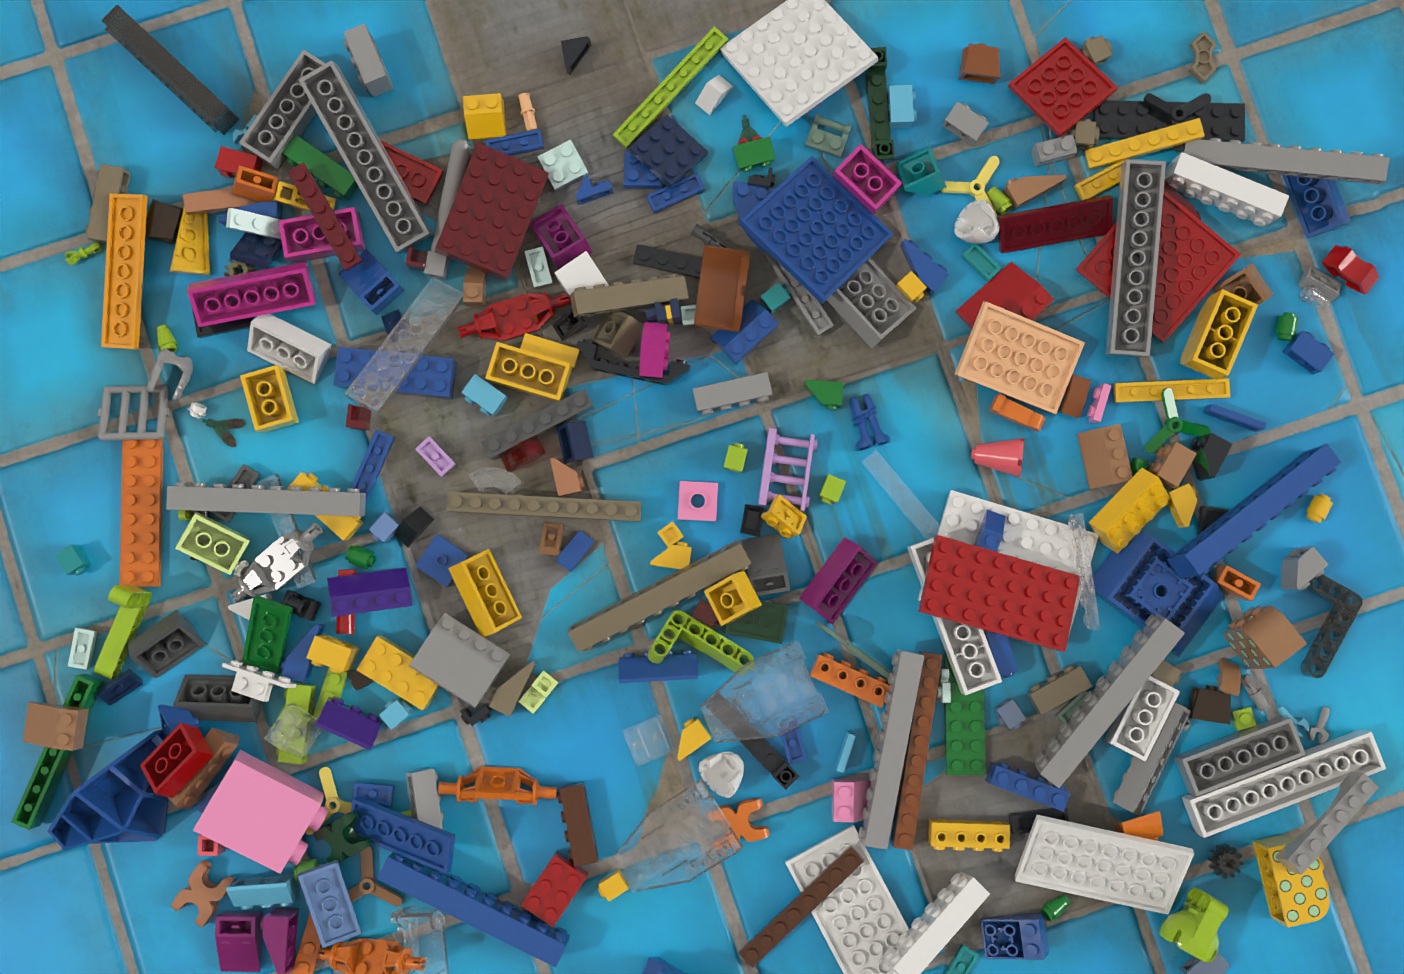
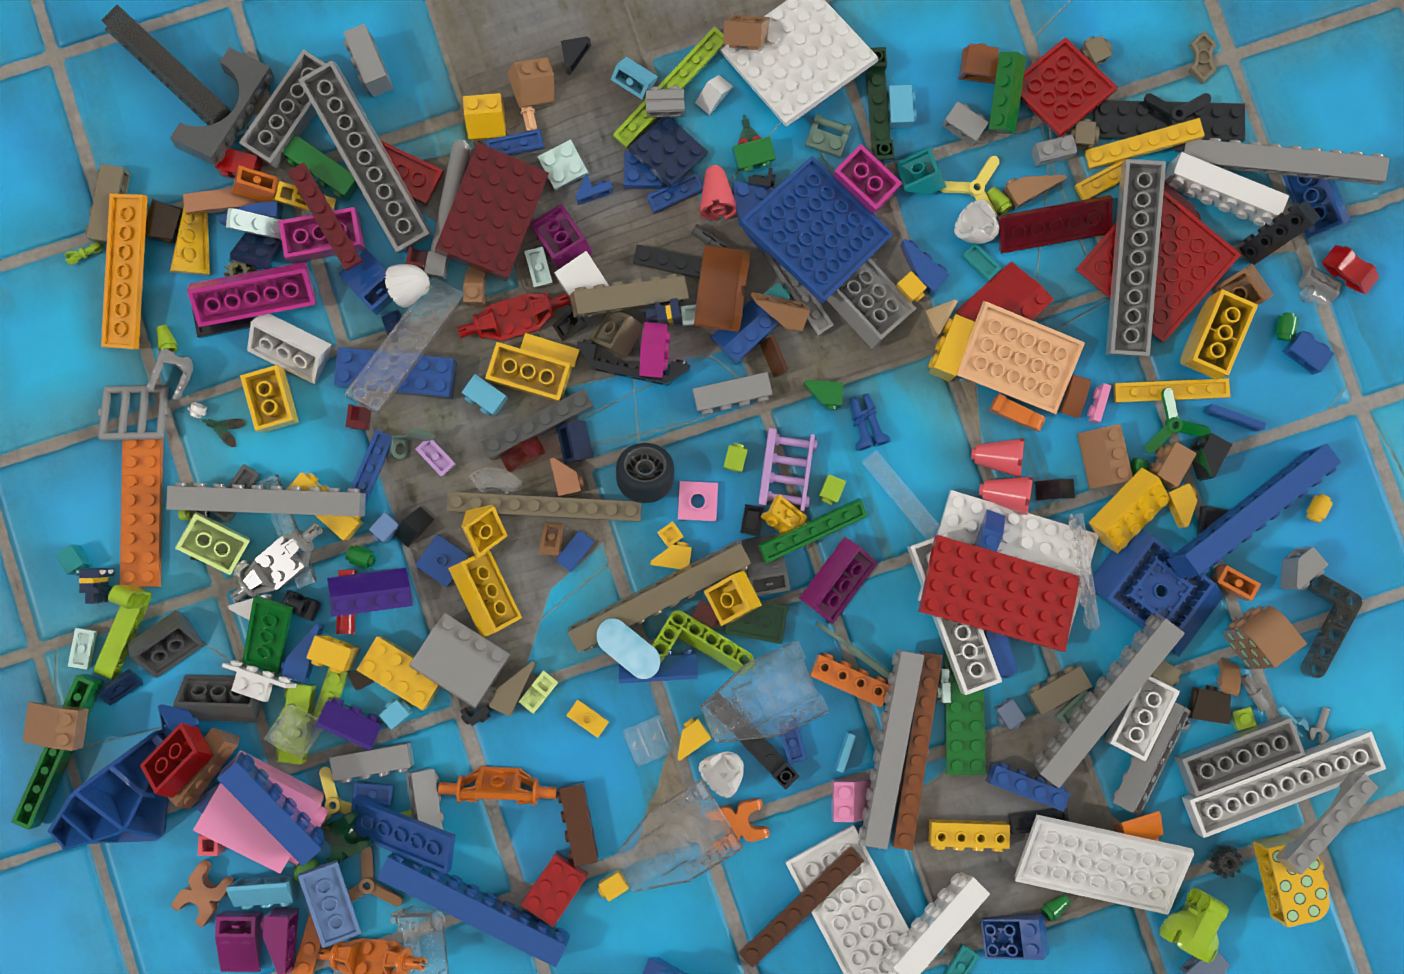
none -> dark blue hips [79,568,115,604]
none -> dark grey arch [170,47,274,166]
none -> blue brick [217,752,325,866]
none -> light grey brick [330,742,415,783]
none -> white hair [385,264,430,308]
none -> sand green piece [390,429,435,459]
none -> yellow slope [461,505,508,558]
none -> medium nougat slope [507,57,554,108]
none -> yellow plate [566,699,609,738]
none -> medium azure sticker [597,618,660,679]
none -> medium azure brick [610,57,658,99]
none -> wheel [616,443,674,503]
none -> light grey brick [646,86,685,118]
none -> coral cone [700,165,737,221]
none -> medium nougat slope [723,14,770,50]
none -> medium nougat slope [751,292,810,332]
none -> green tile [758,498,867,563]
none -> reddish brown slope [760,335,788,377]
none -> tan slope [926,300,958,338]
none -> yellow brick [927,314,975,382]
none -> coral cone [979,477,1033,515]
none -> green brick [989,52,1026,134]
none -> black slope [1035,479,1075,501]
none -> black brick [1239,200,1321,265]

